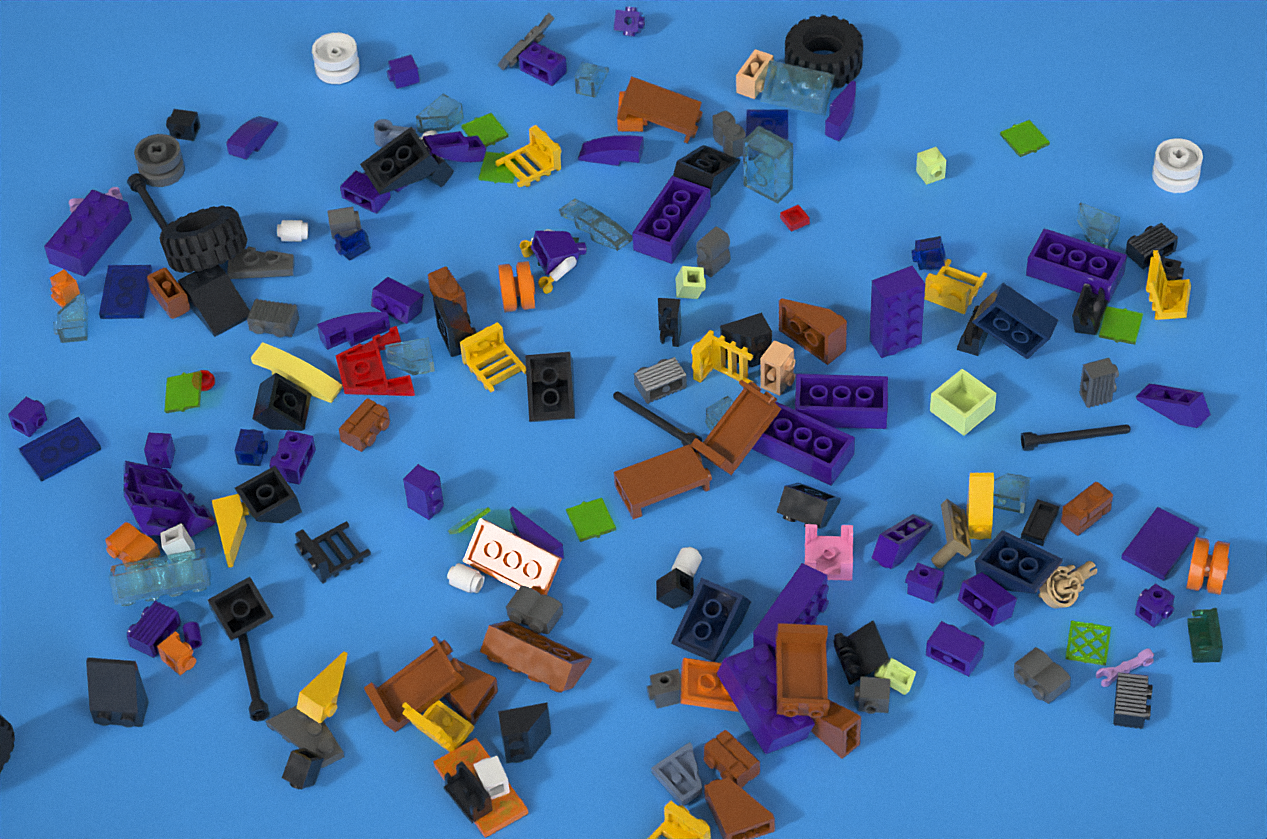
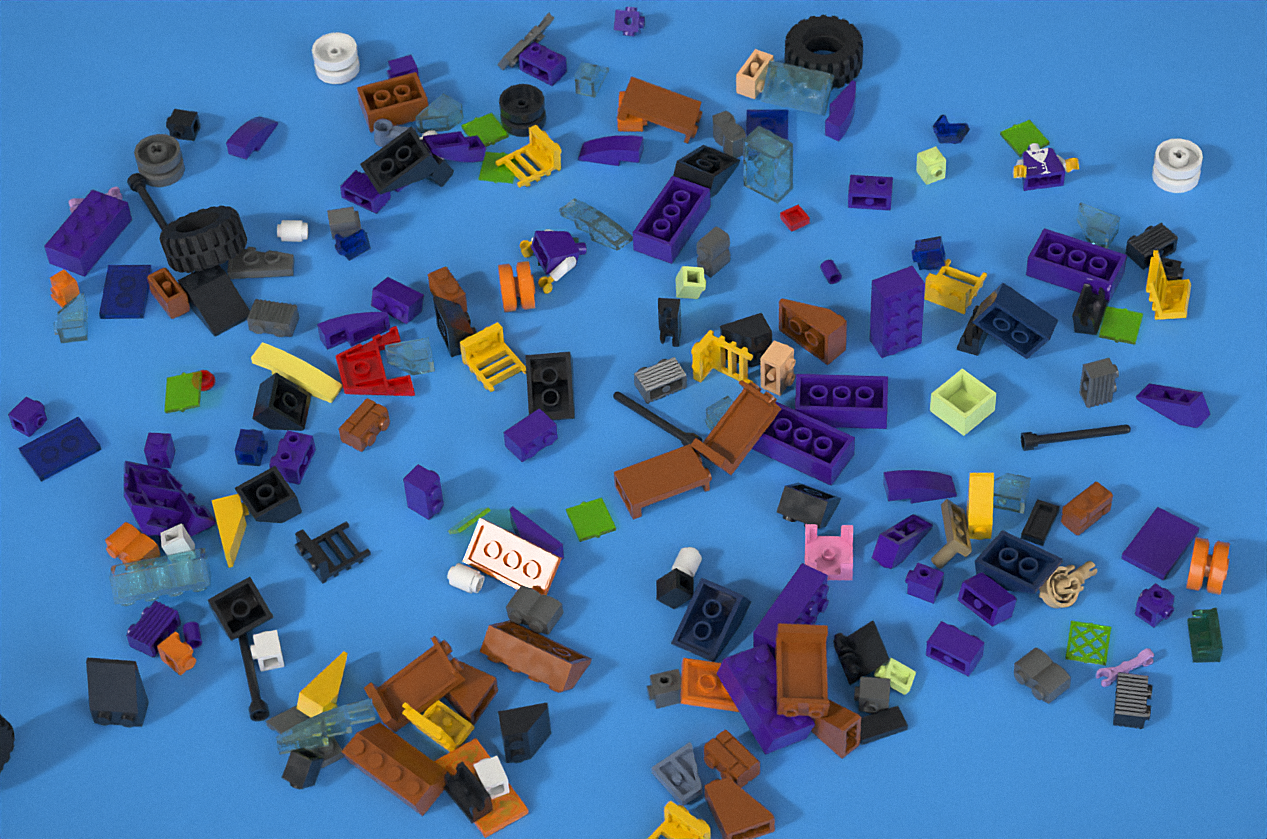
none -> white brick [250,630,285,672]
none -> clear light blue slope [276,698,375,755]
none -> dark orange slope [341,723,453,816]
none -> dark orange brick [357,72,430,133]
none -> black wheel [499,84,546,137]
none -> dark purple brick [503,409,558,462]
none -> dark purple hinge [820,260,842,284]
none -> dark purple brick [848,175,893,211]
none -> black tile [860,706,908,745]
none -> dark purple slope [883,470,957,504]
none -> clear blue bracket [933,114,970,144]
none -> dark purple torso [1012,143,1079,191]

